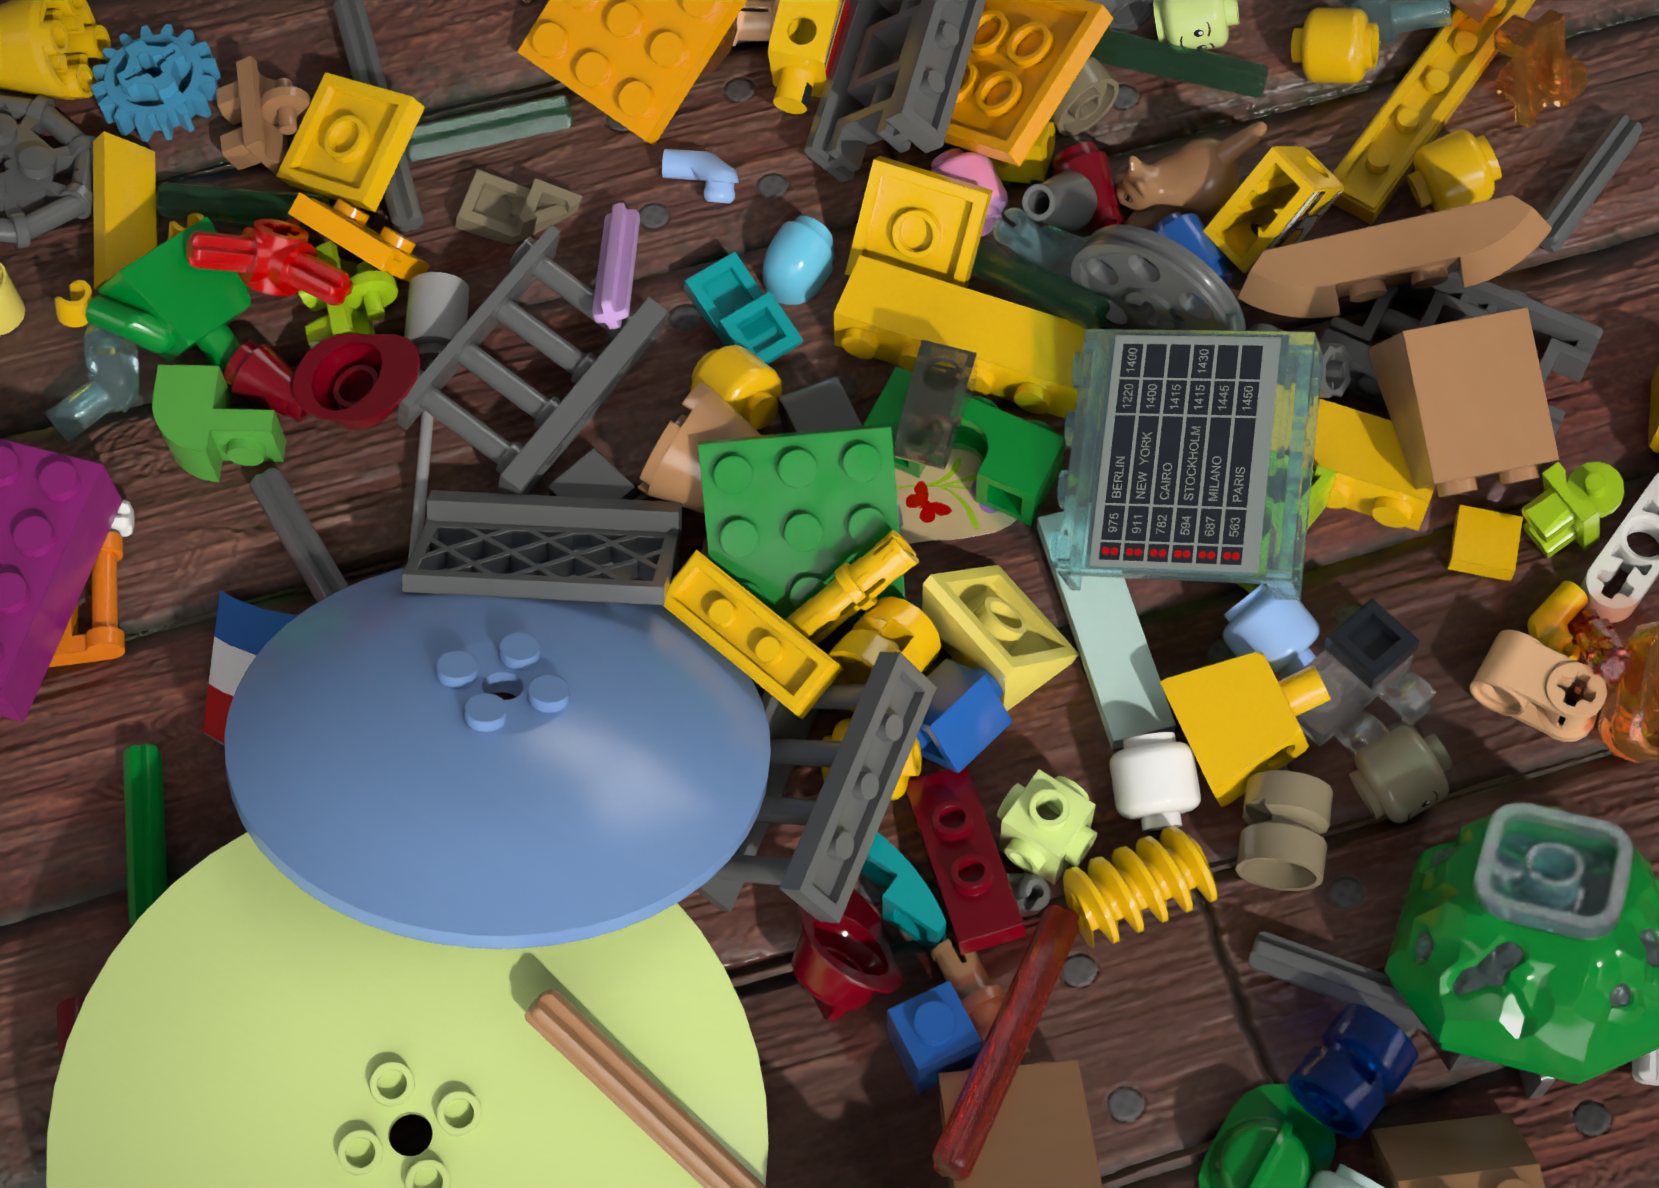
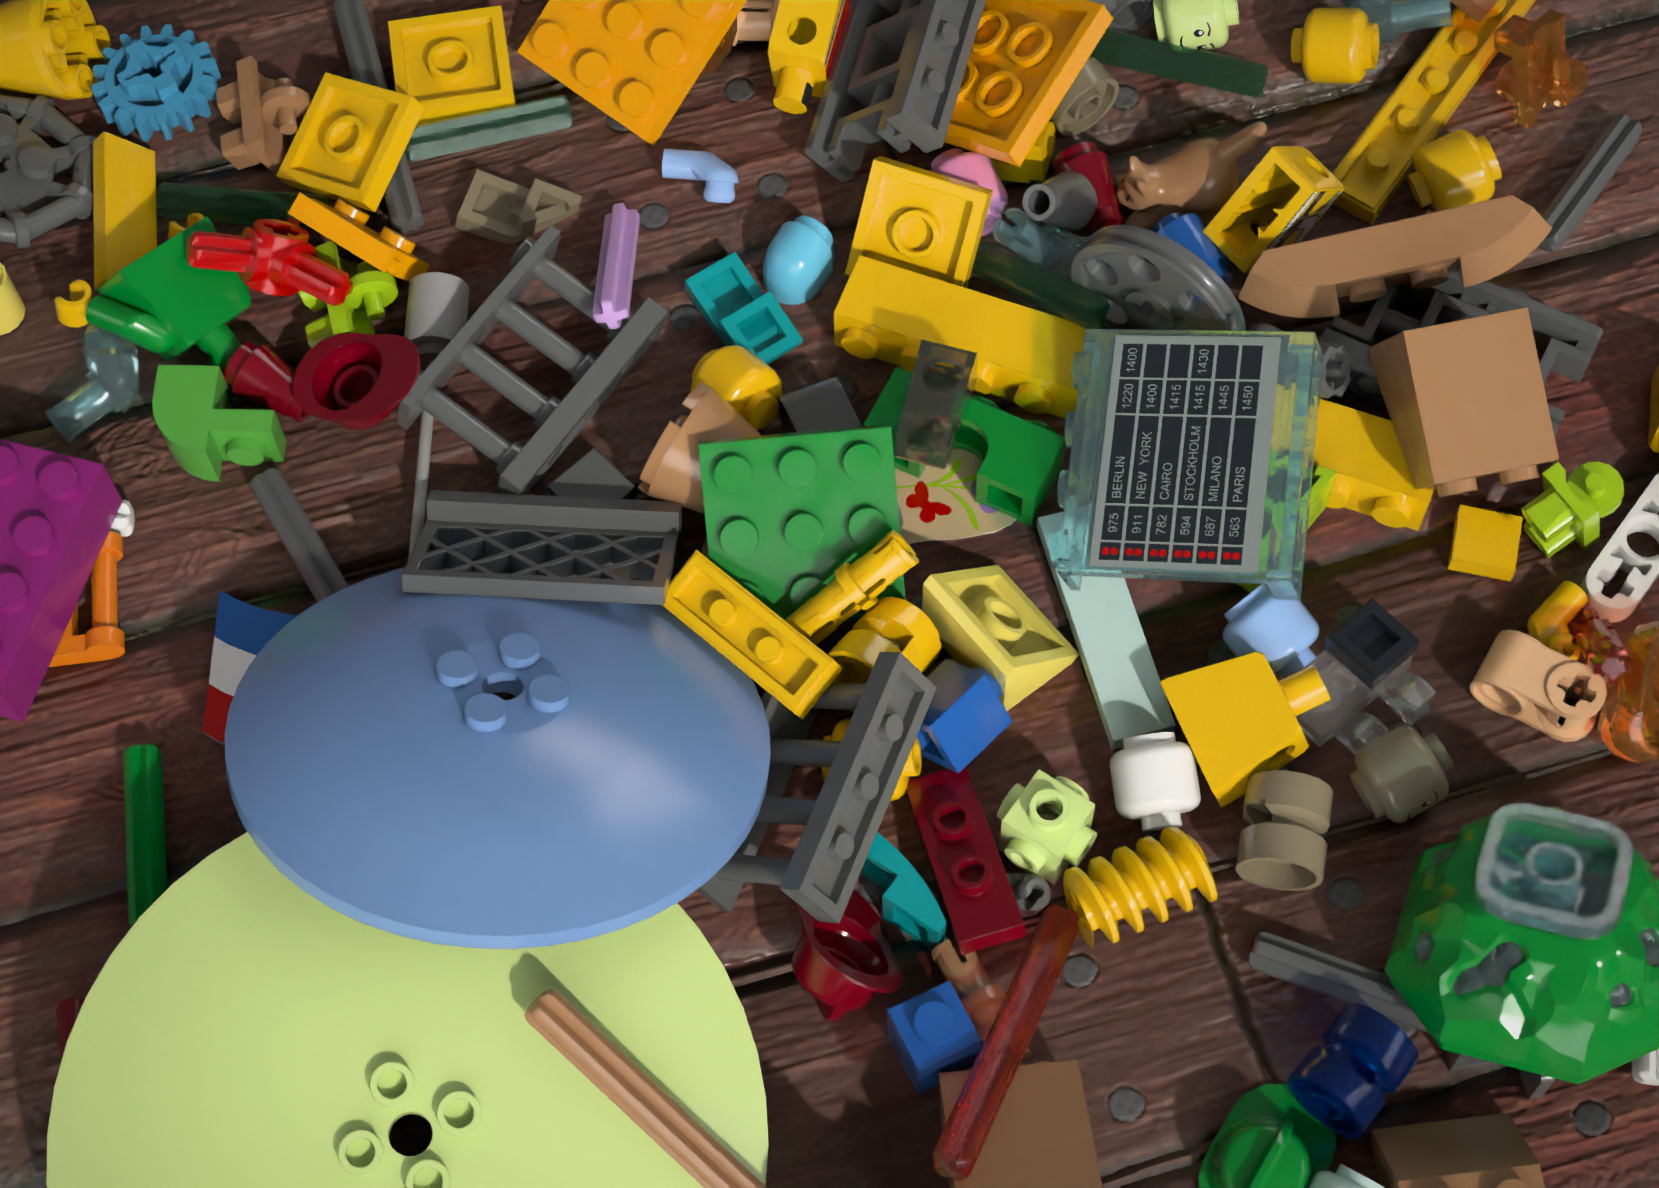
none -> yellow plate [388,5,517,125]

